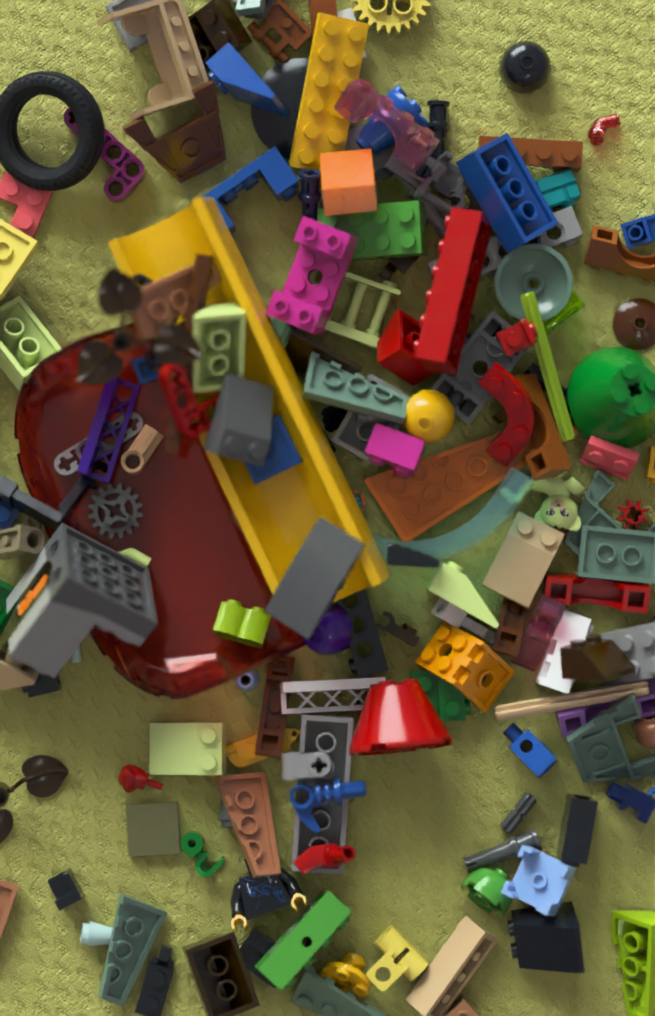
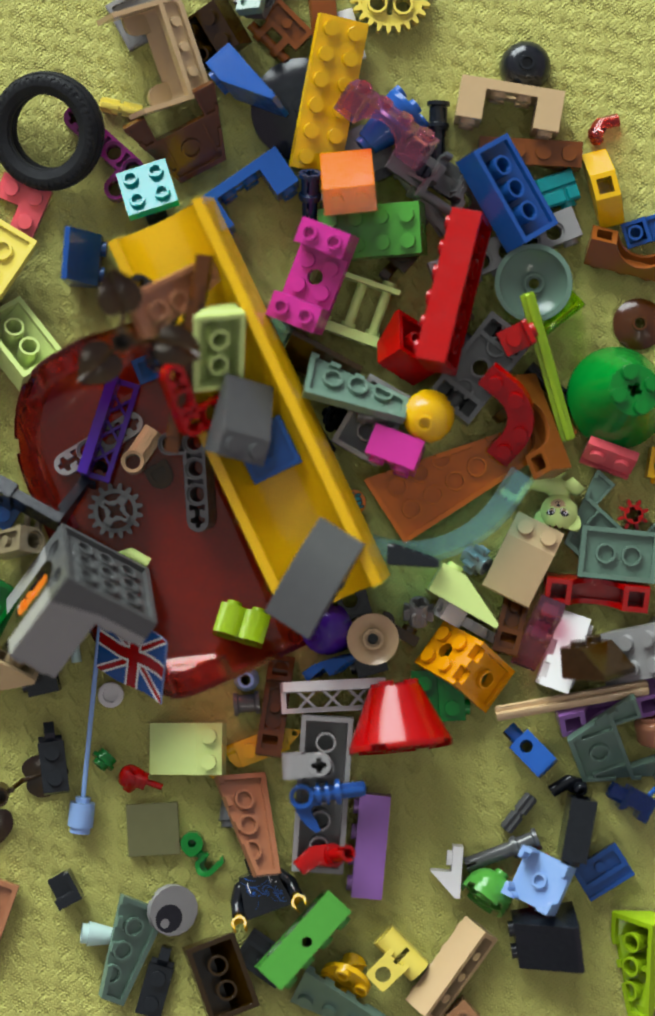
none -> black hinge [38,721,70,796]
none -> blue slope [61,226,107,289]
none -> flag [67,626,168,835]
none -> green plate [92,748,116,771]
none -> white tile [98,682,124,708]
none -> light yellow piece [99,97,143,119]
none -> plate [116,158,180,227]
none -> dark brown tile [143,458,174,489]
none -> light grey tile [147,884,198,936]
none -> dark grey beam [158,433,217,532]
none -> dark grey bush [233,691,261,716]
none -> blue slope [302,653,357,681]
none -> medium lavender brick [346,792,391,900]
none -> tan dish [347,613,399,665]
none -> light grey gear [403,596,434,628]
none -> white slope [430,843,464,899]
none -> tan plate [453,74,566,140]
none -> light grey gear [460,544,492,576]
none -> black arm [548,775,588,797]
none -> blue plate [574,842,635,902]
none -> yellow slope [582,148,625,228]

